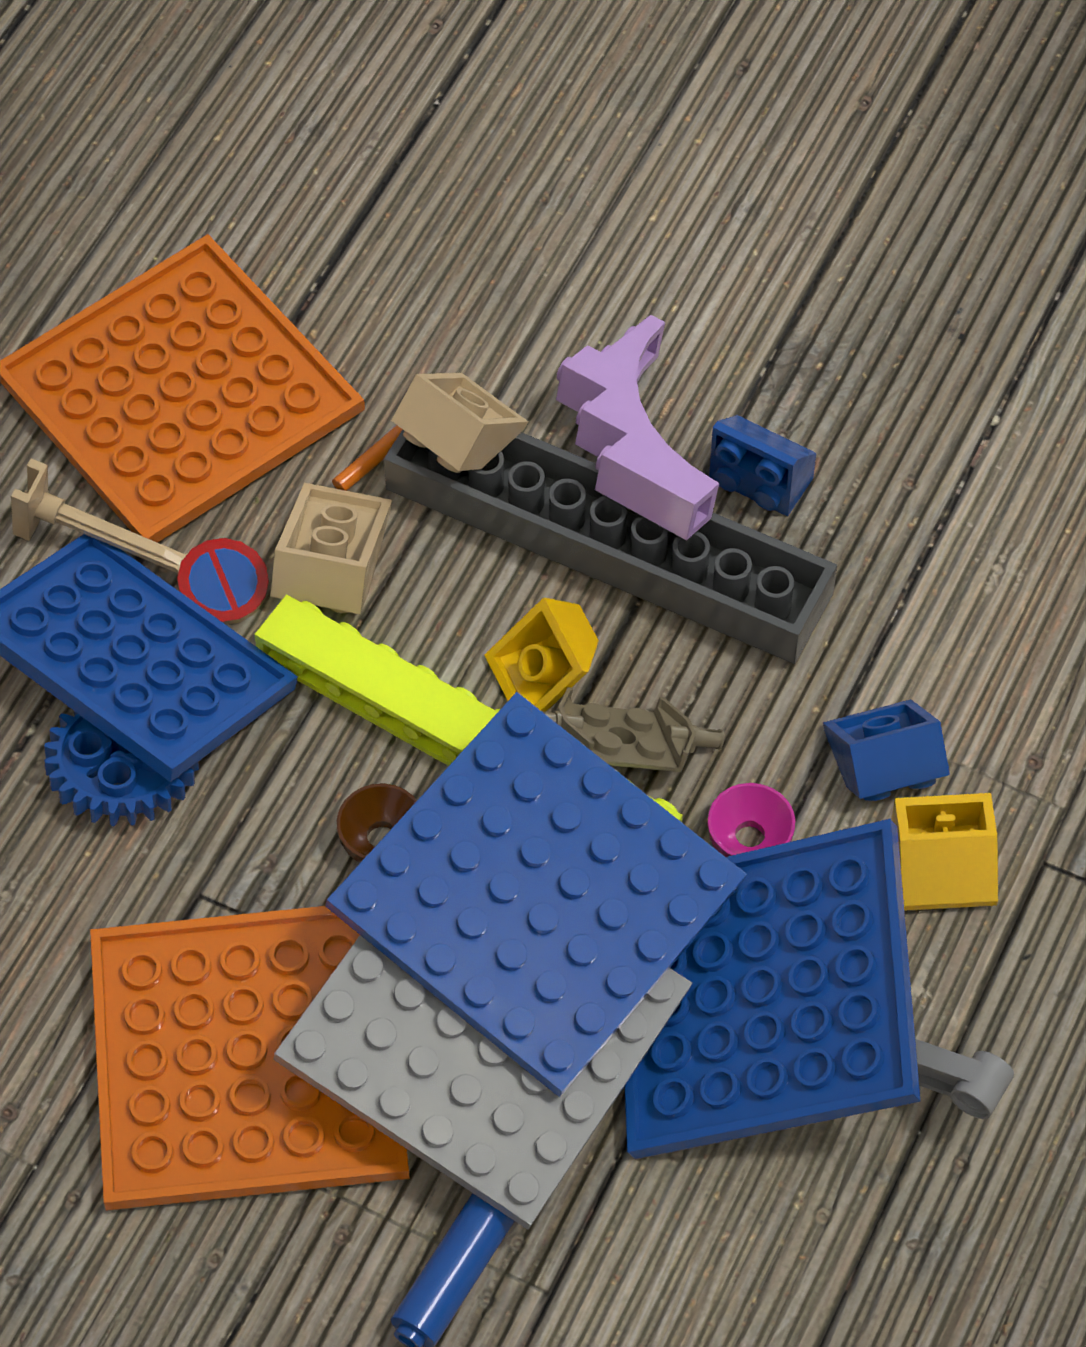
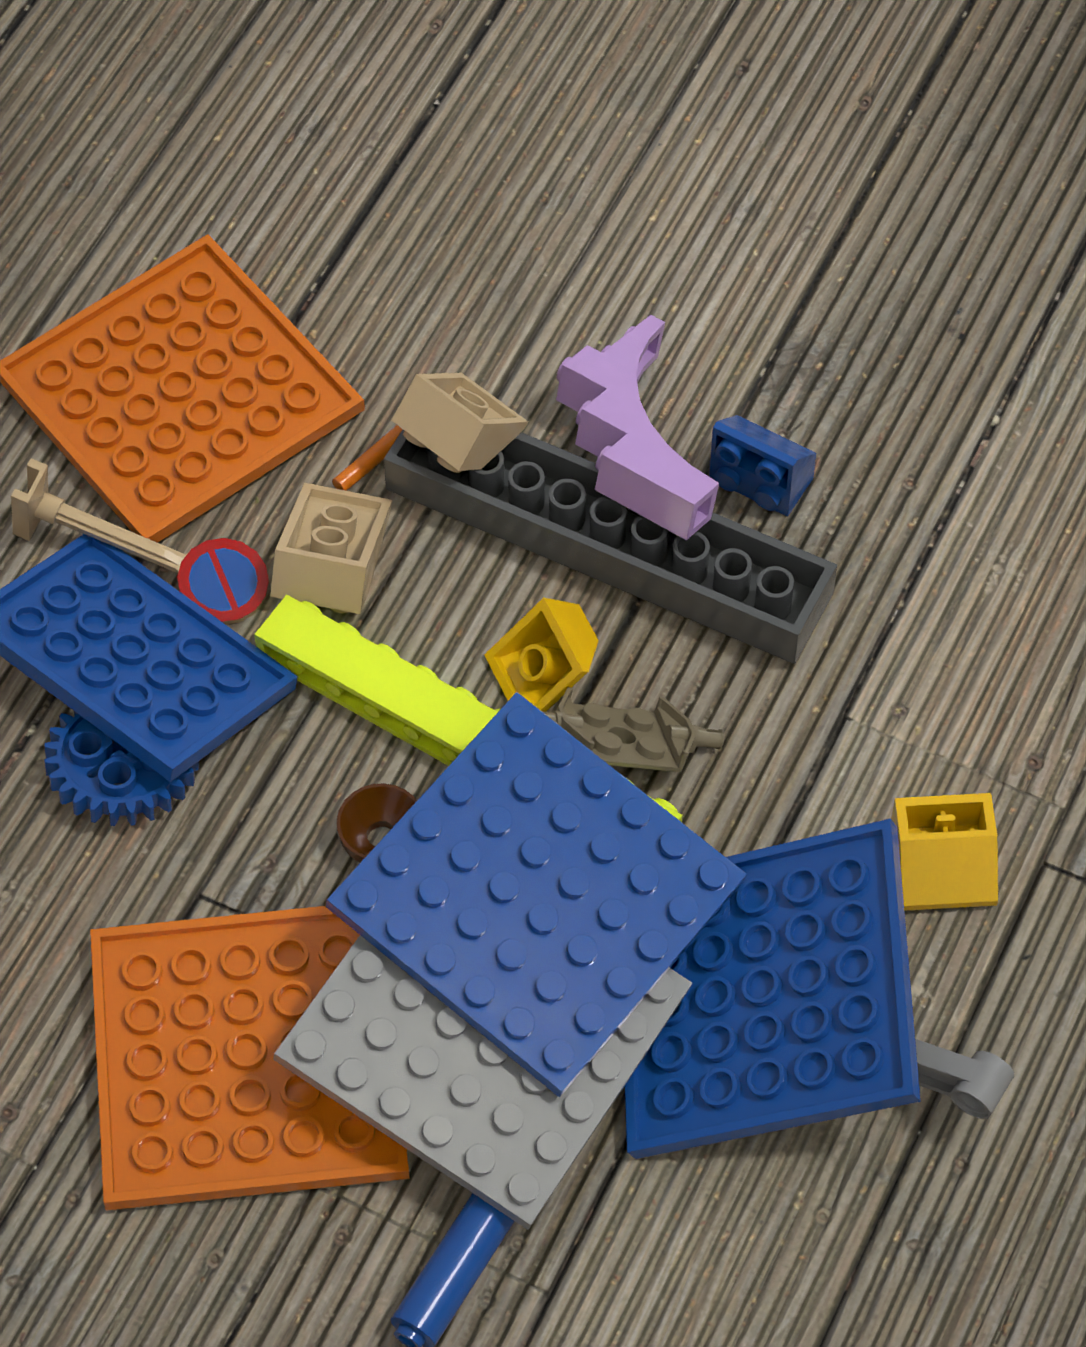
dark pink piece [707,783,796,857] -> none
blue slope [823,699,950,801] -> none

